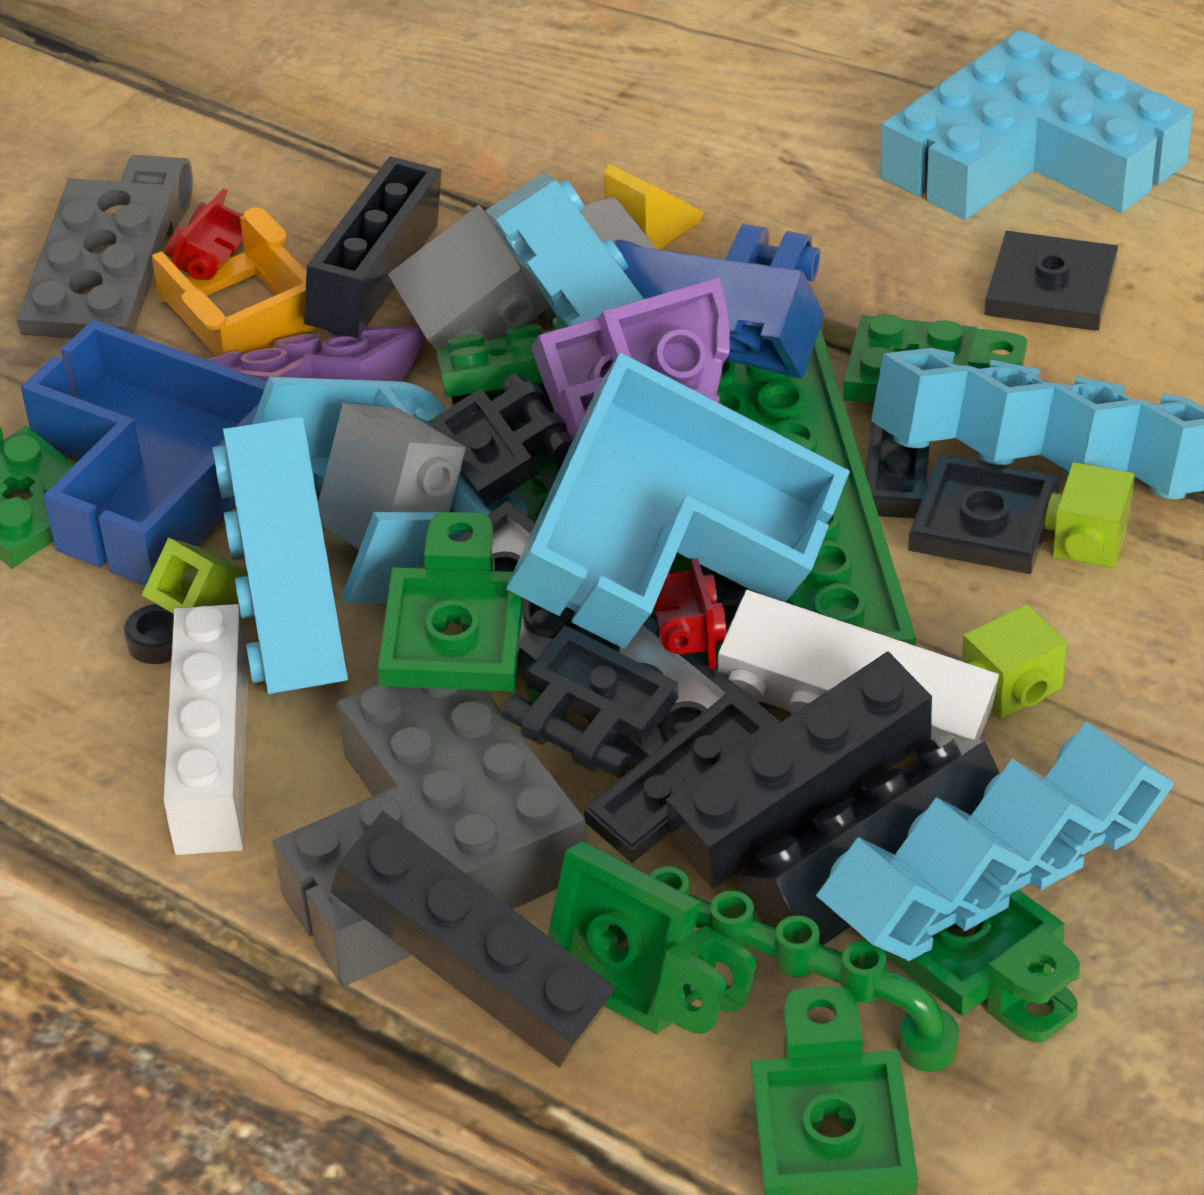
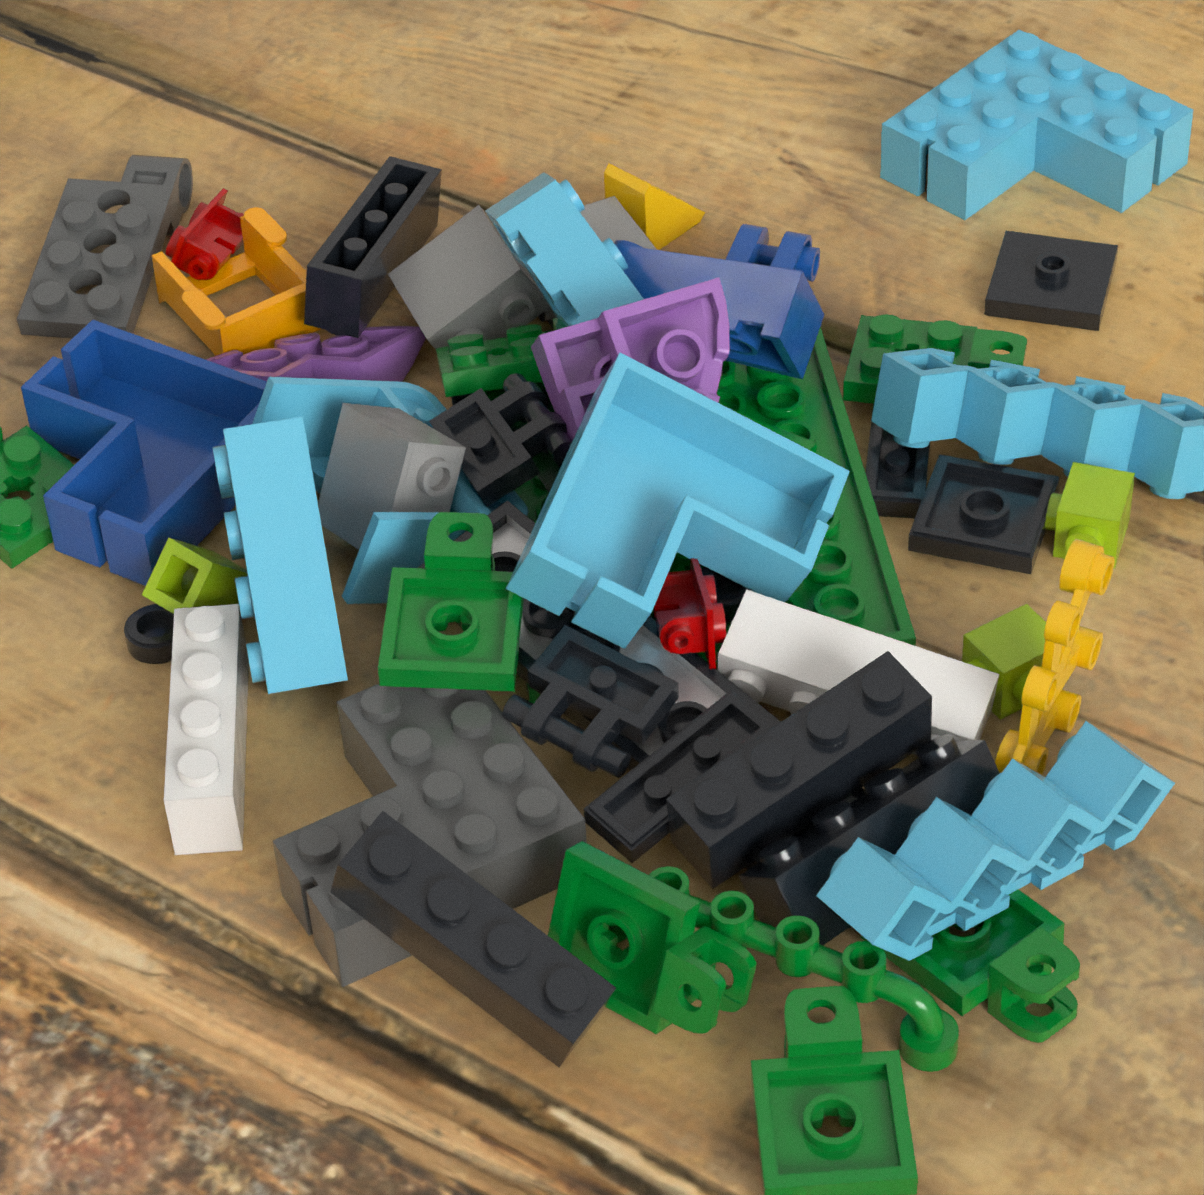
none -> yellow plant [995,539,1114,776]

